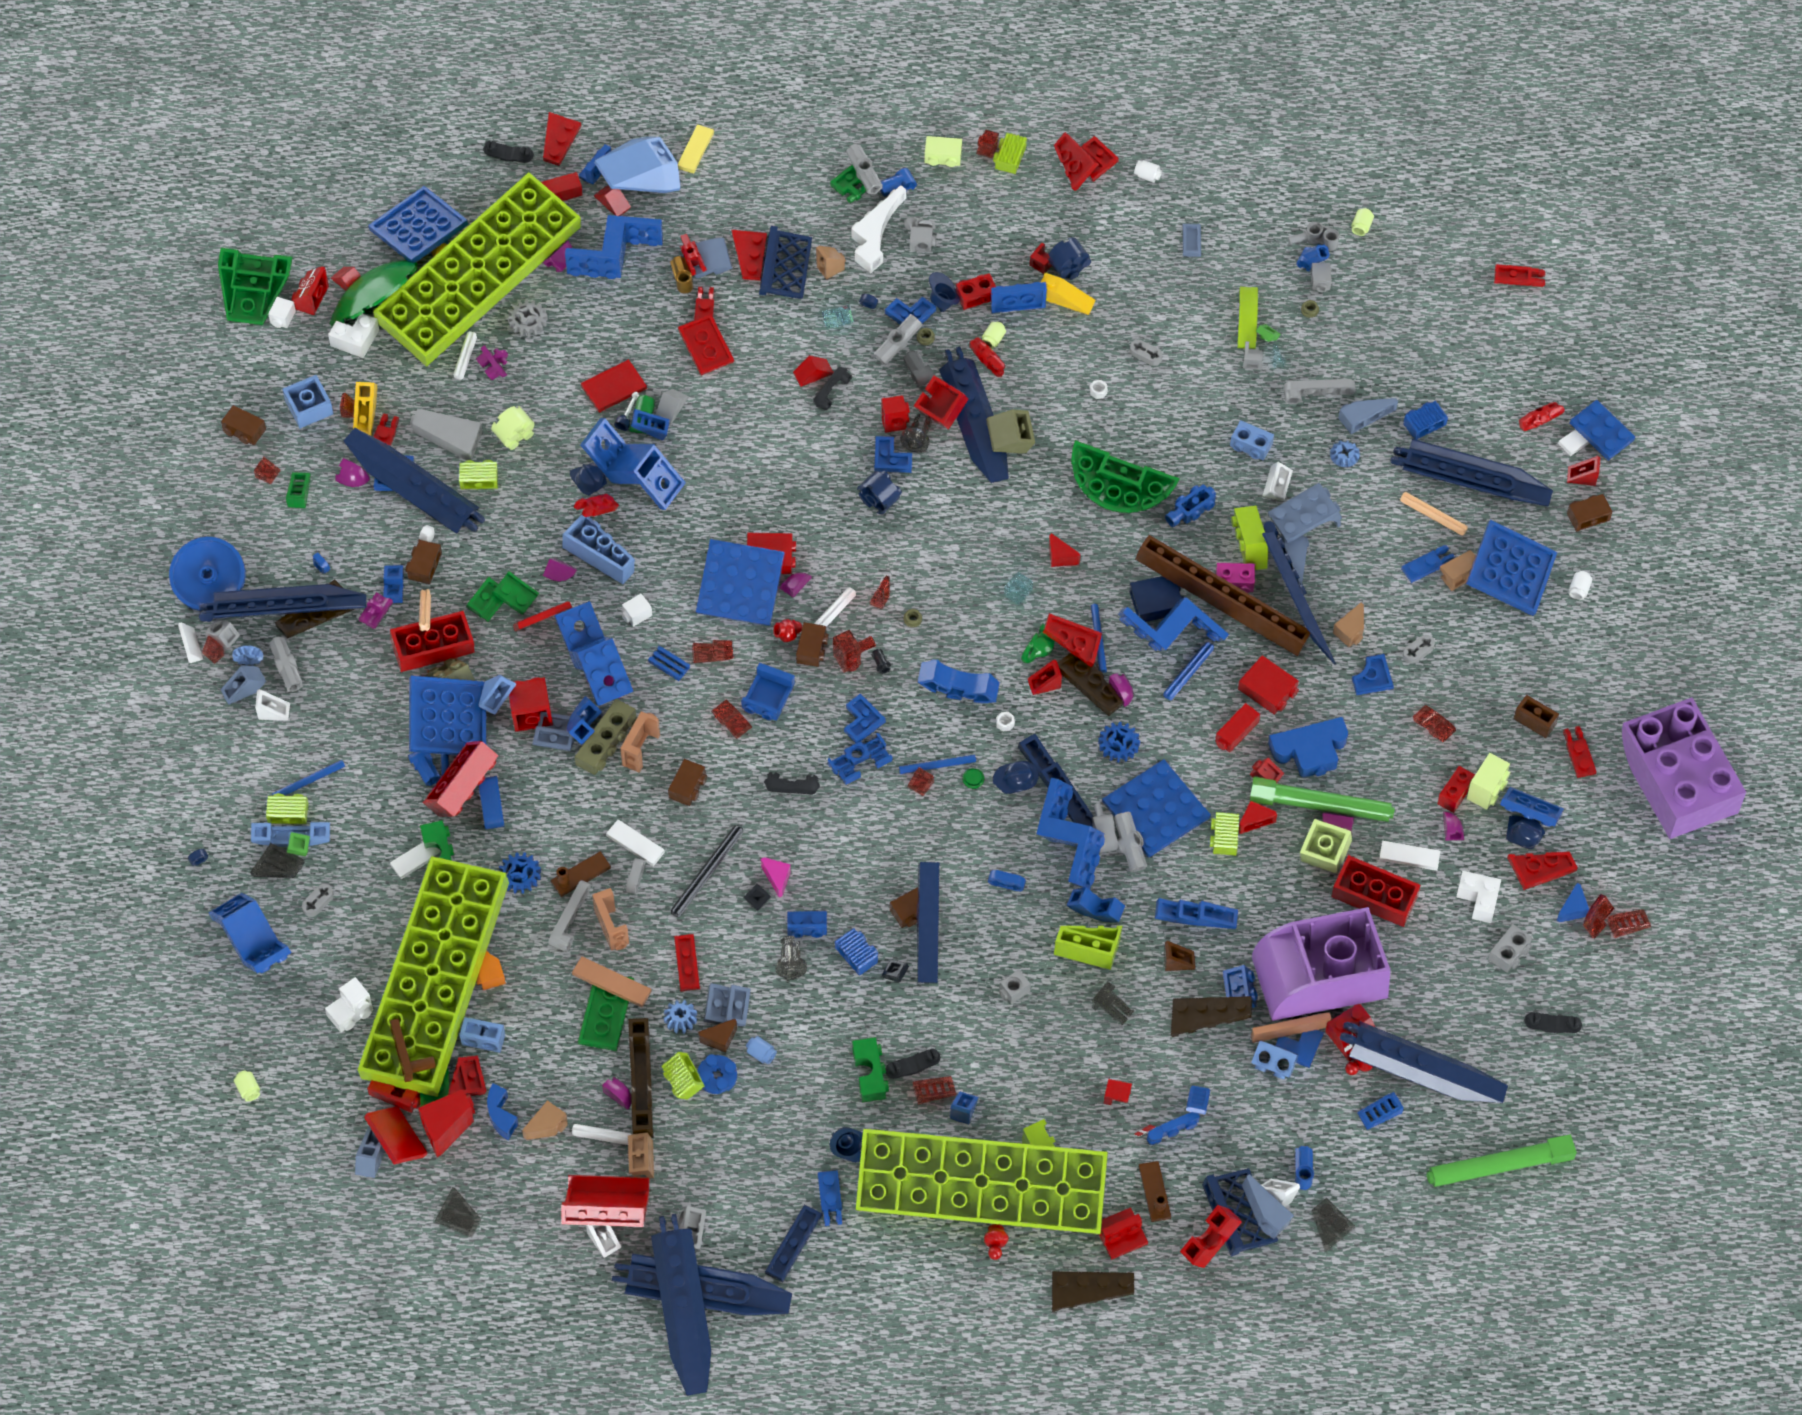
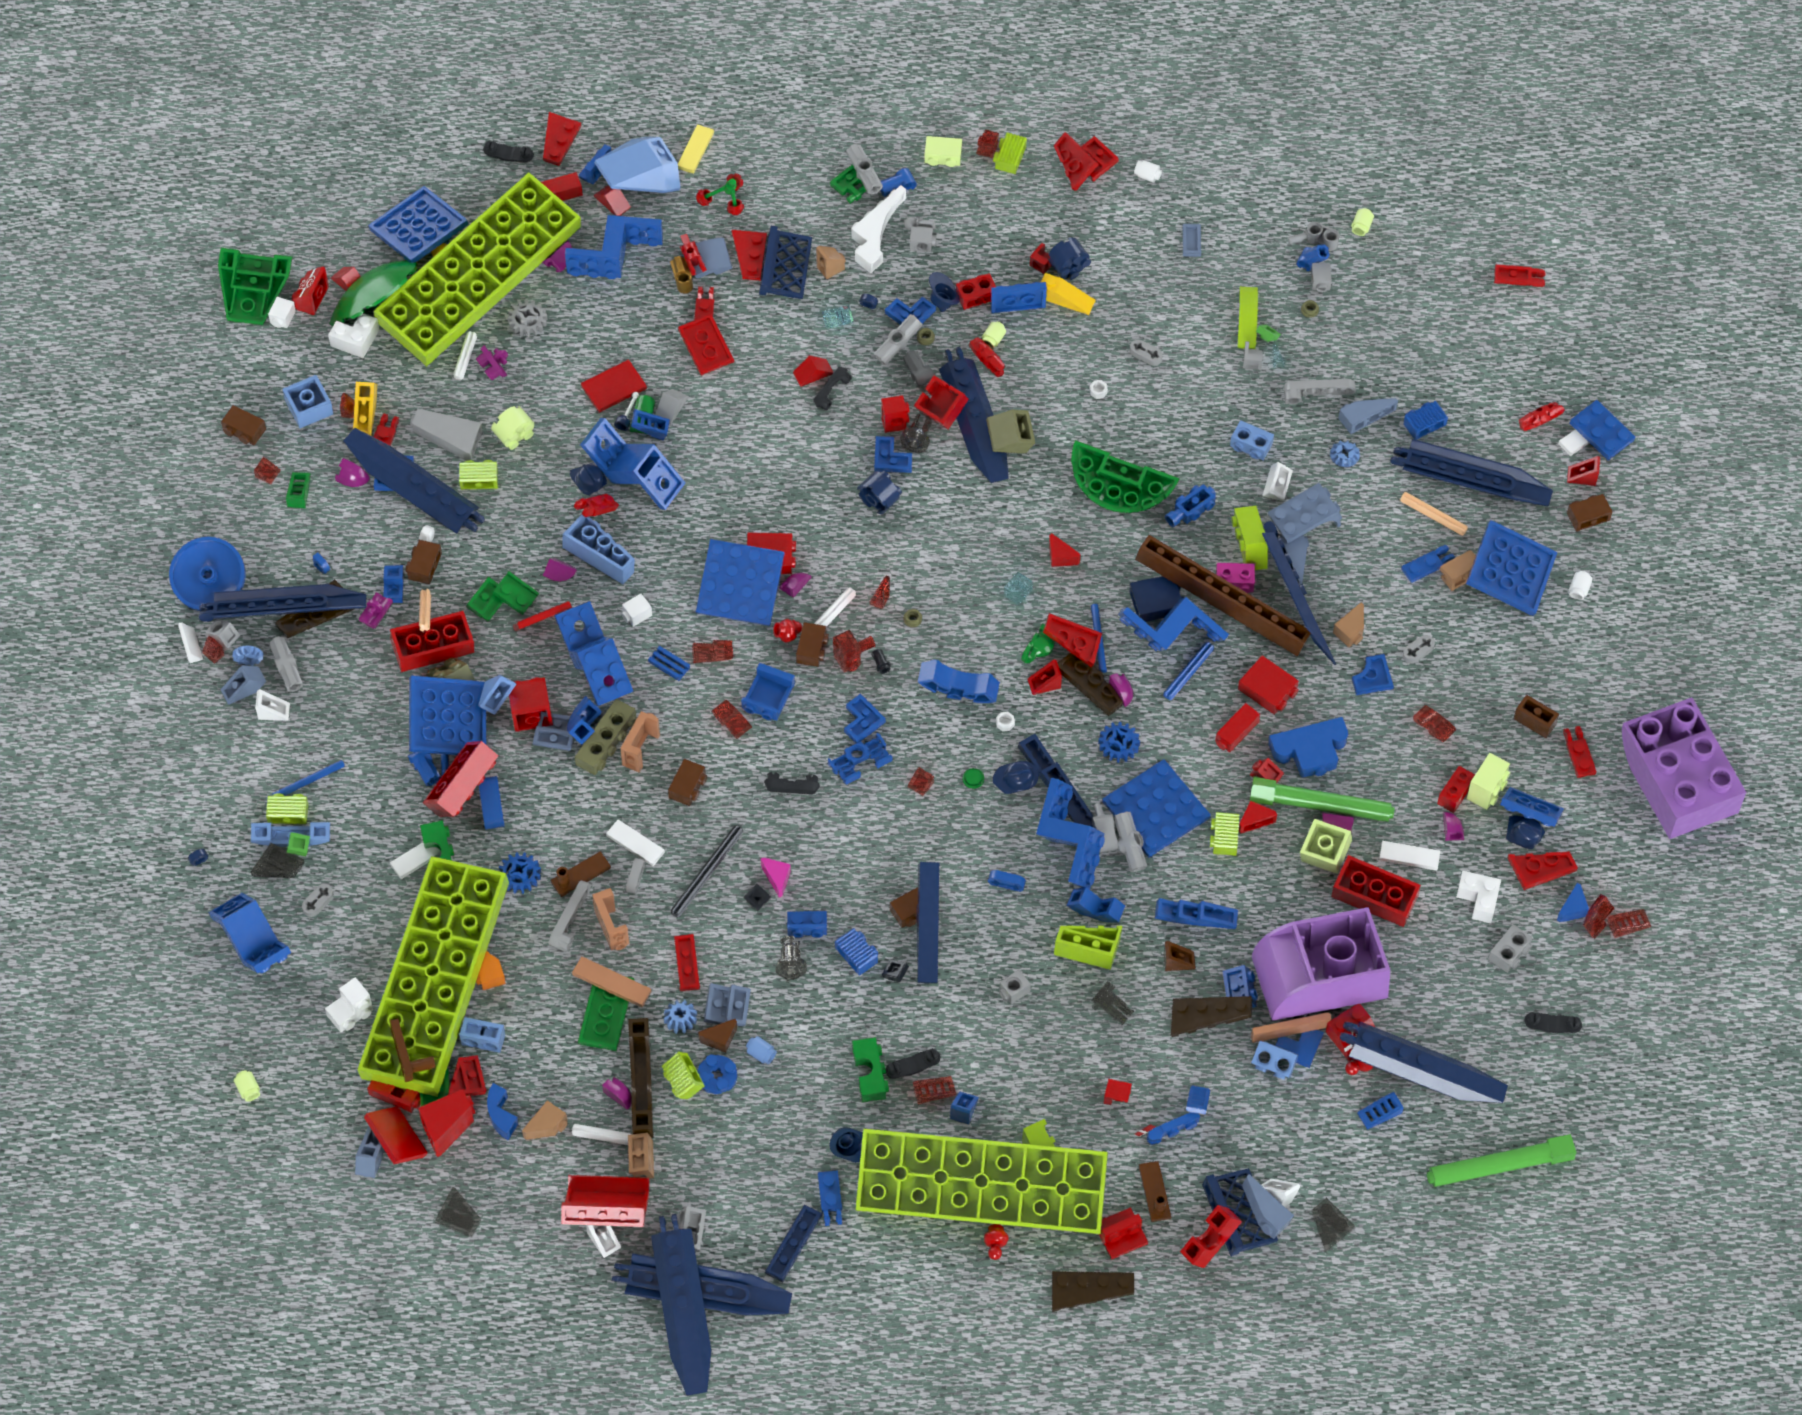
blue bar [899,755,976,774] -> none
blue piece [1294,1146,1314,1190] -> none
none -> red plant [696,173,744,215]

